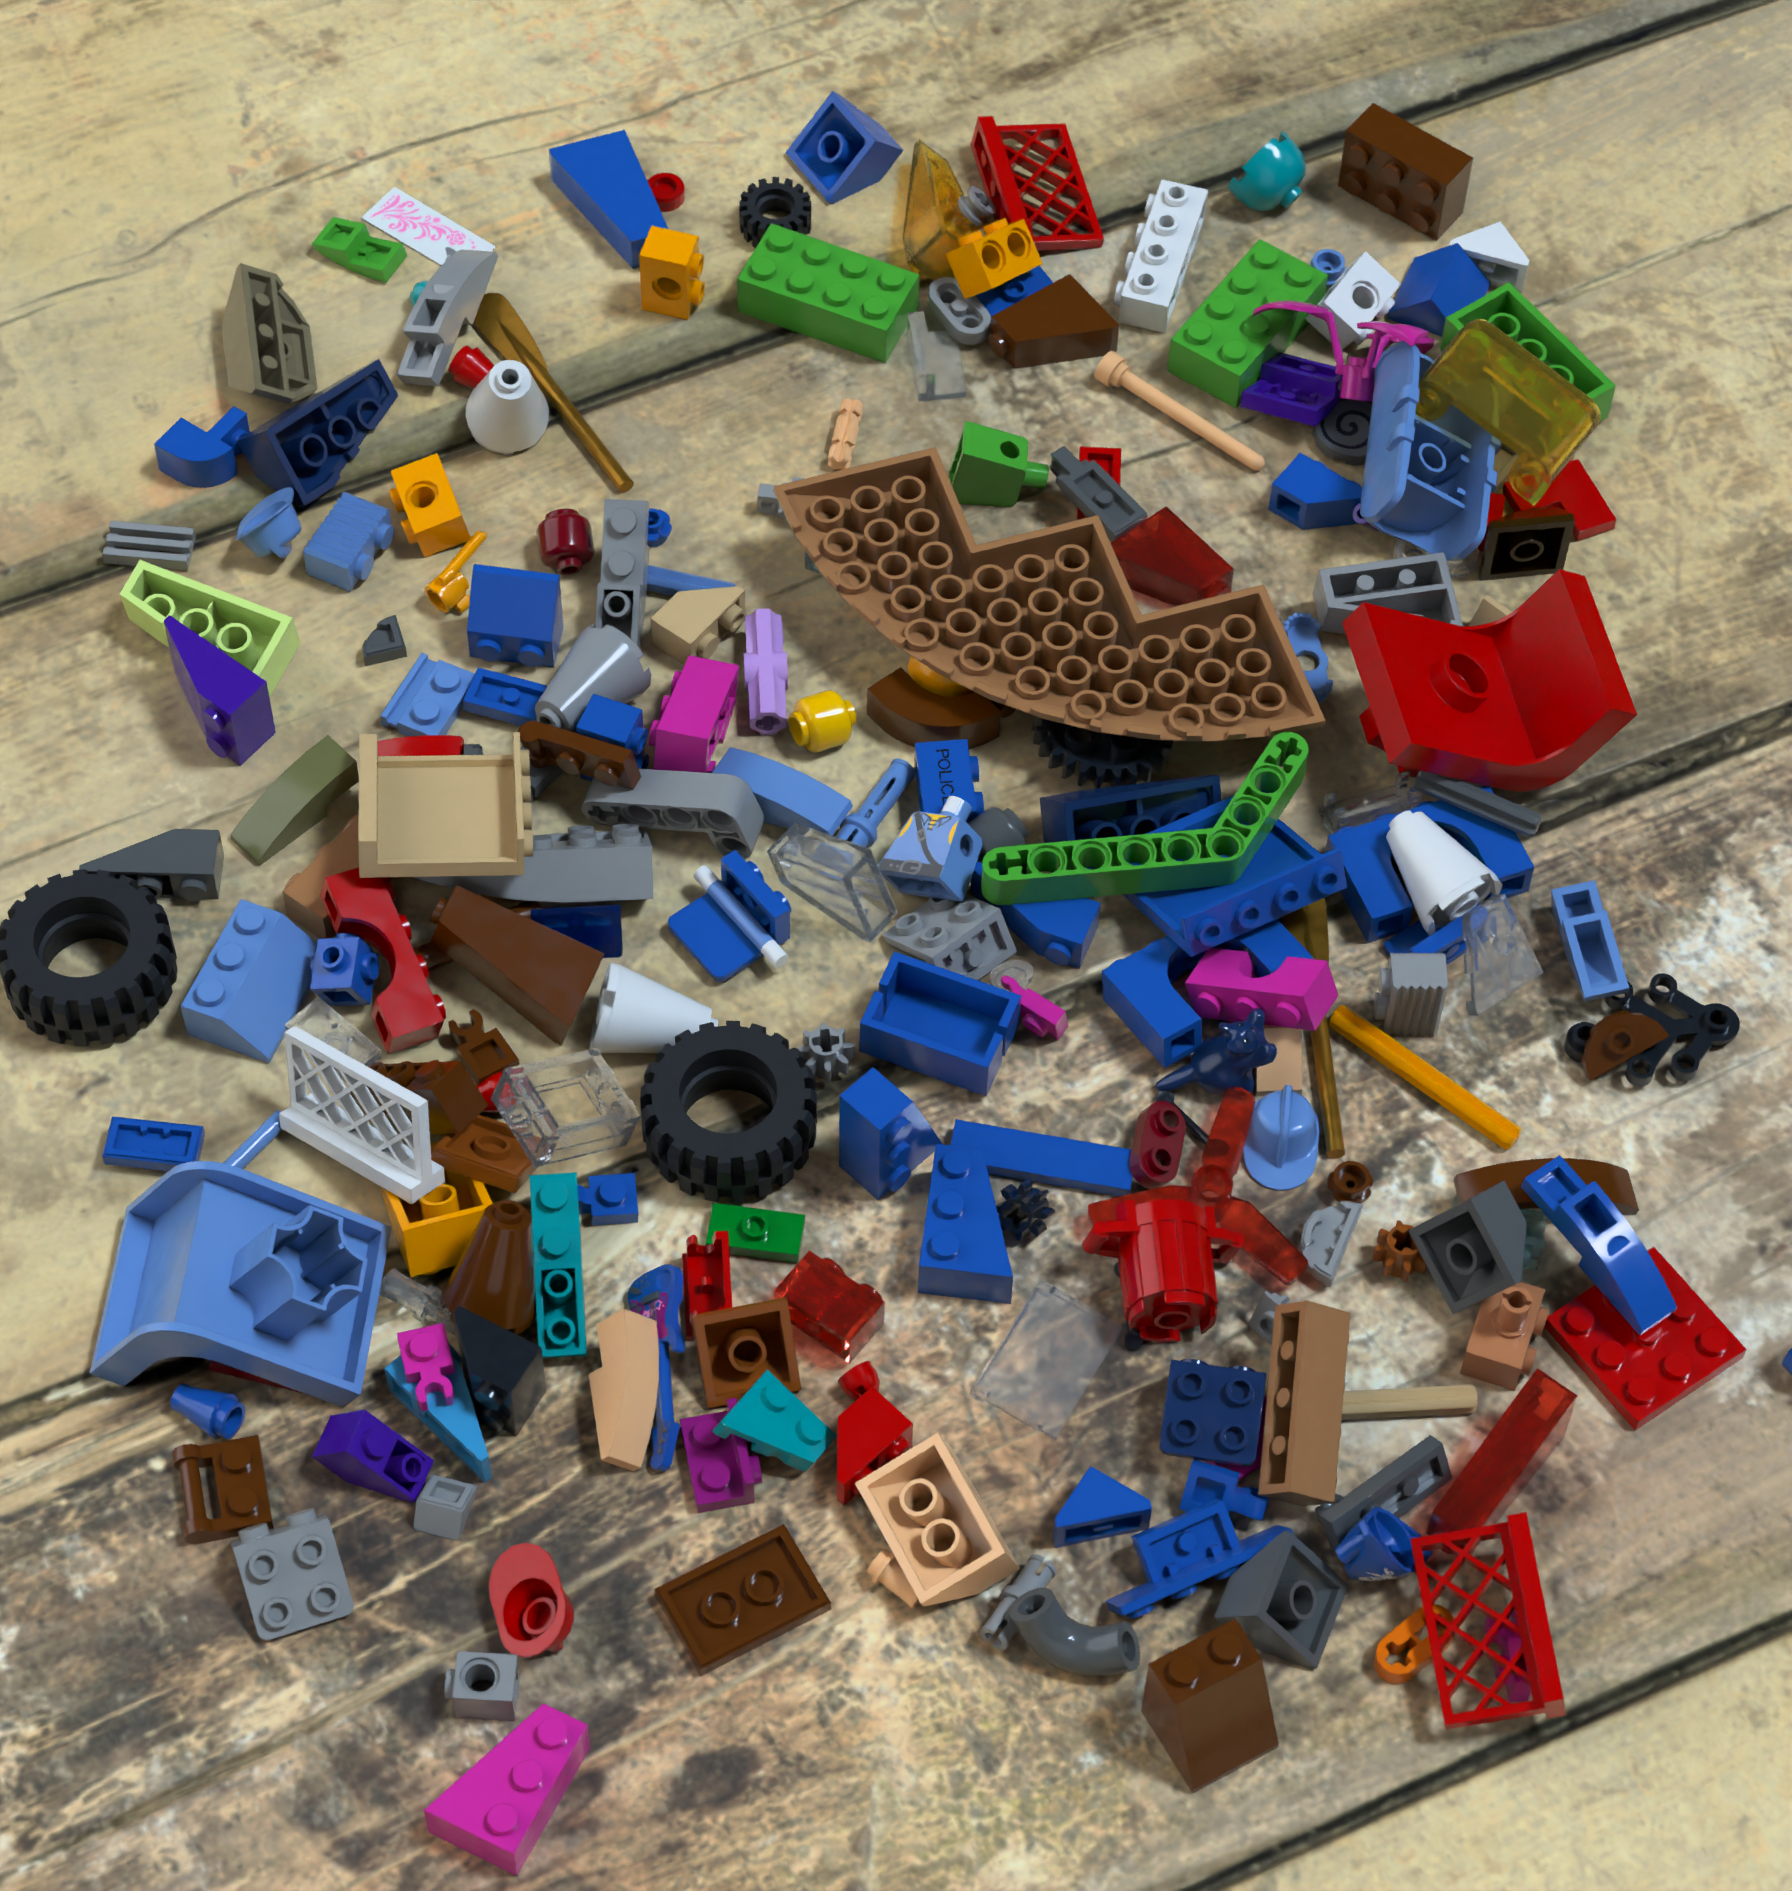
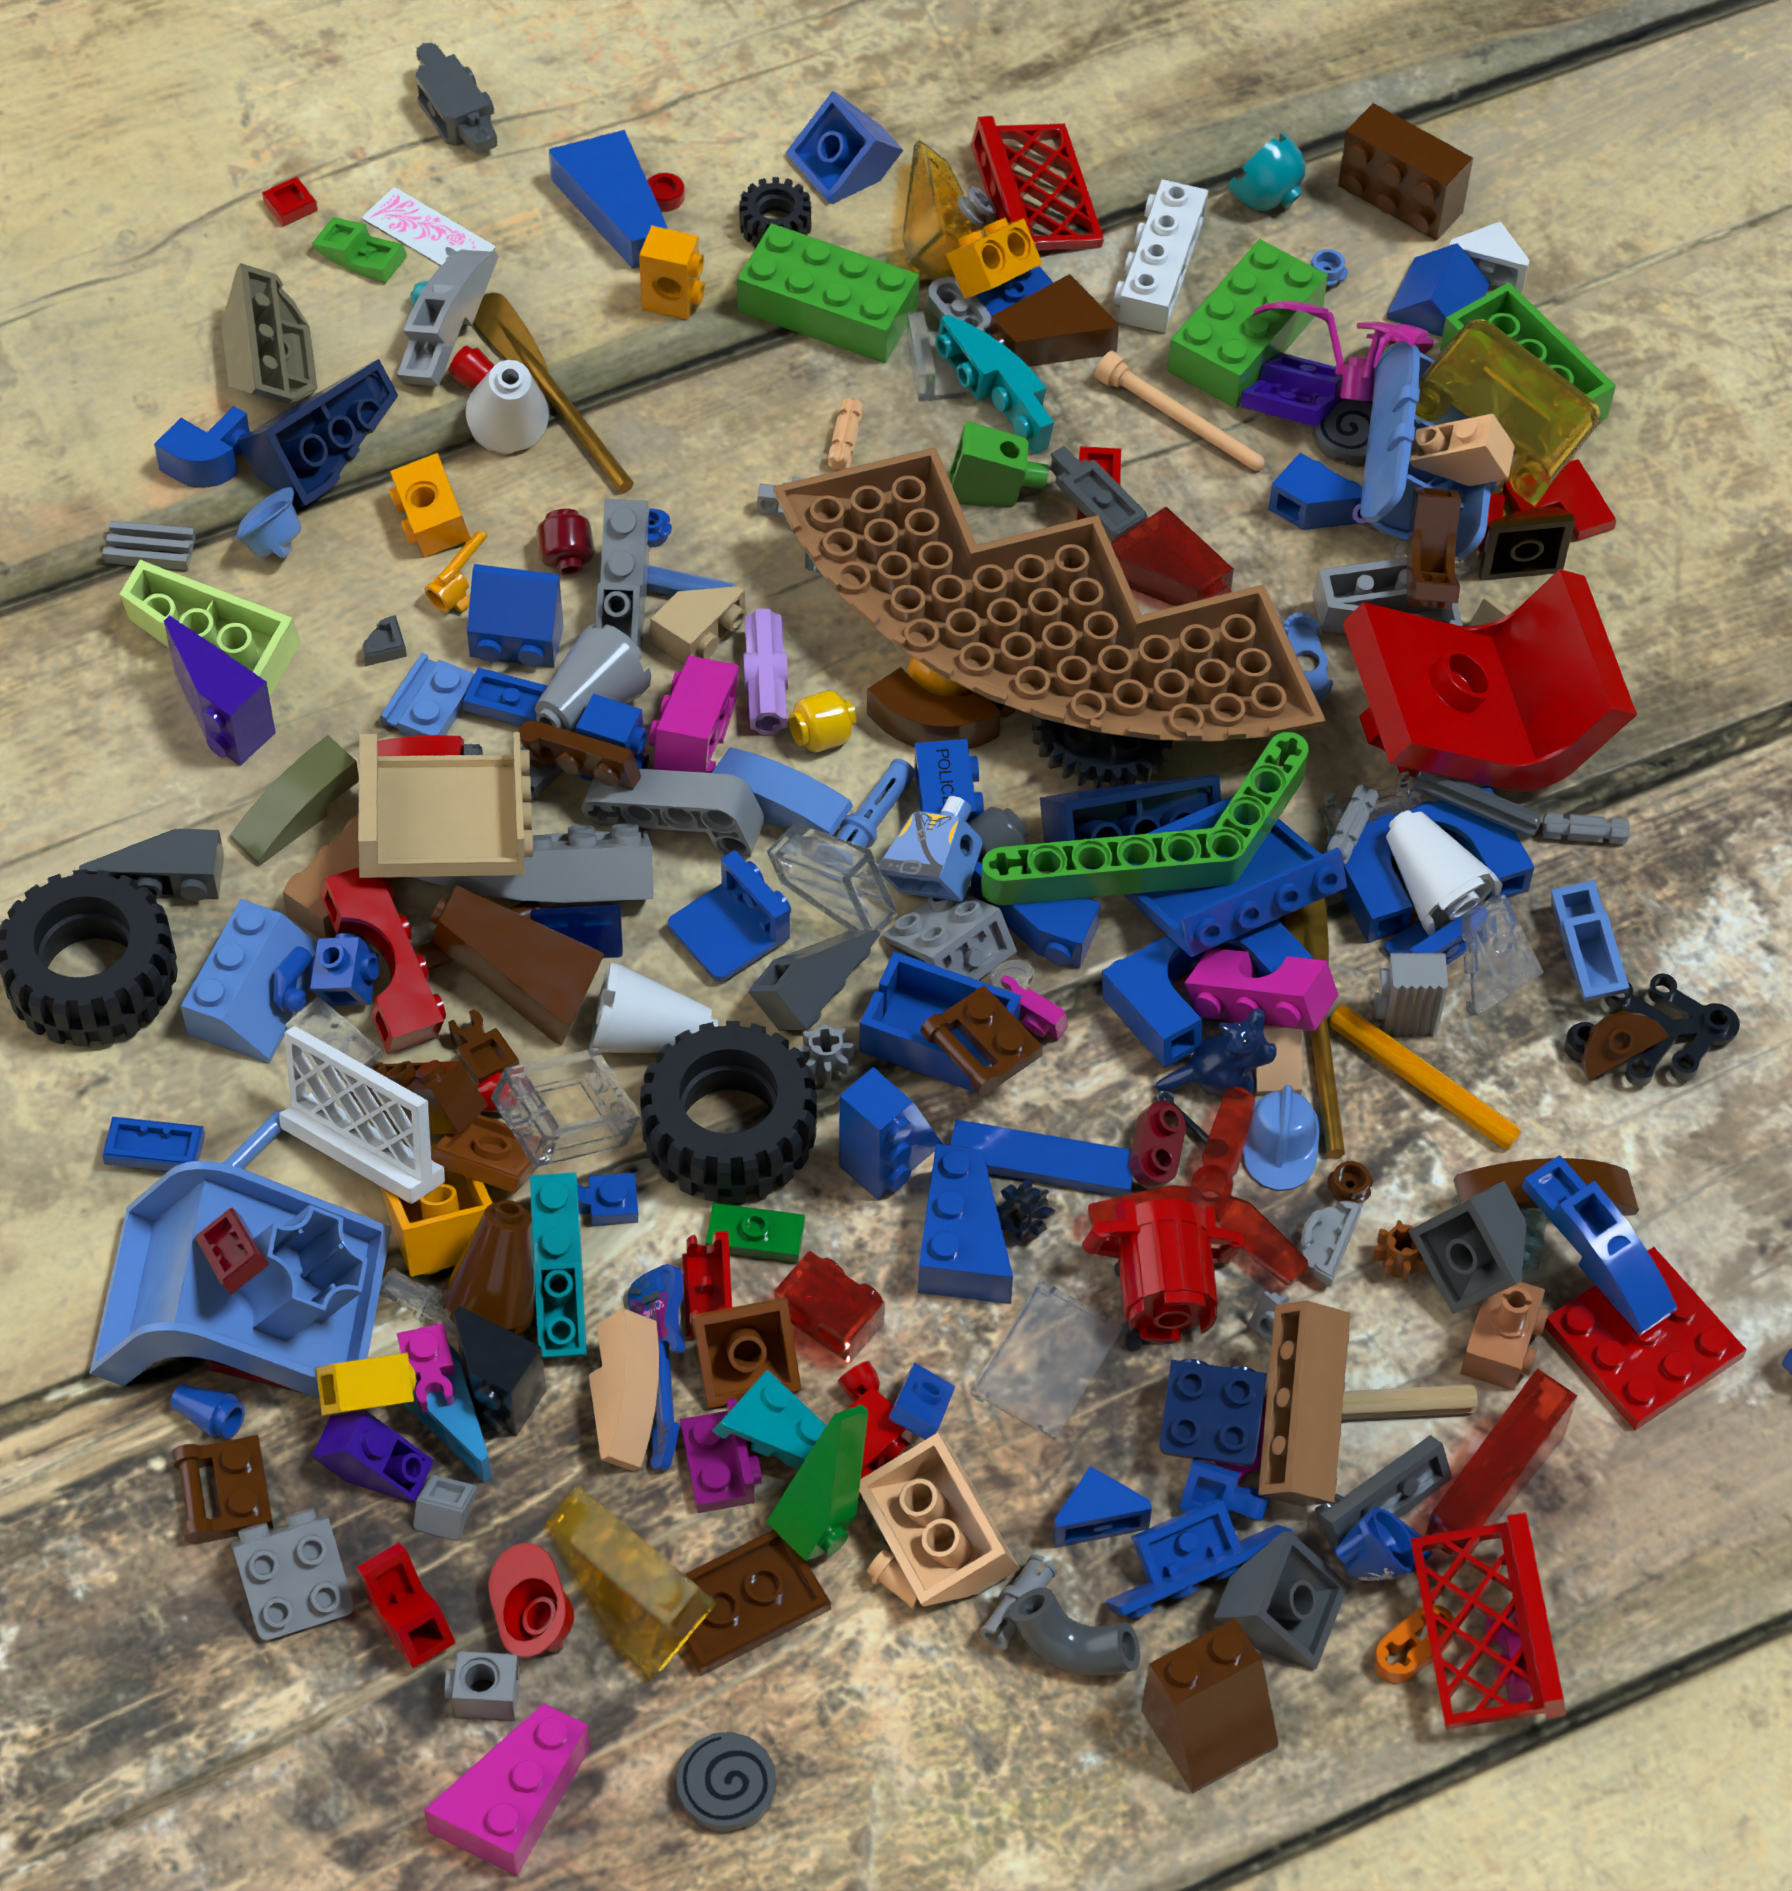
medium blue brick [303,492,394,592] -> none
medium blue bar [694,865,789,968] -> none
white brick [1305,251,1401,351] -> none
none -> dark red plate [195,1207,269,1295]
none -> red tile [262,176,318,227]
none -> blue arm [274,946,312,1013]
none -> yellow slope [316,1353,416,1416]
none -> red brick [356,1542,456,1669]
none -> dark grey hinge [415,42,498,154]
none -> clear yellow wedge [546,1485,717,1680]
none -> dark grey tile [676,1732,776,1833]
none -> dark grey slope [748,929,881,1030]
none -> green slope [766,1404,868,1561]
none -> blue plate [888,1362,956,1440]
none -> reddish brown plate [920,985,1043,1096]
none -> teal slope [935,315,1055,454]
none -> light grey axle [1326,784,1379,865]
none -> reddish brown arch [1406,486,1461,610]
none -> light nougat slope [1409,413,1515,486]
none -> light grey axle [1542,813,1630,844]

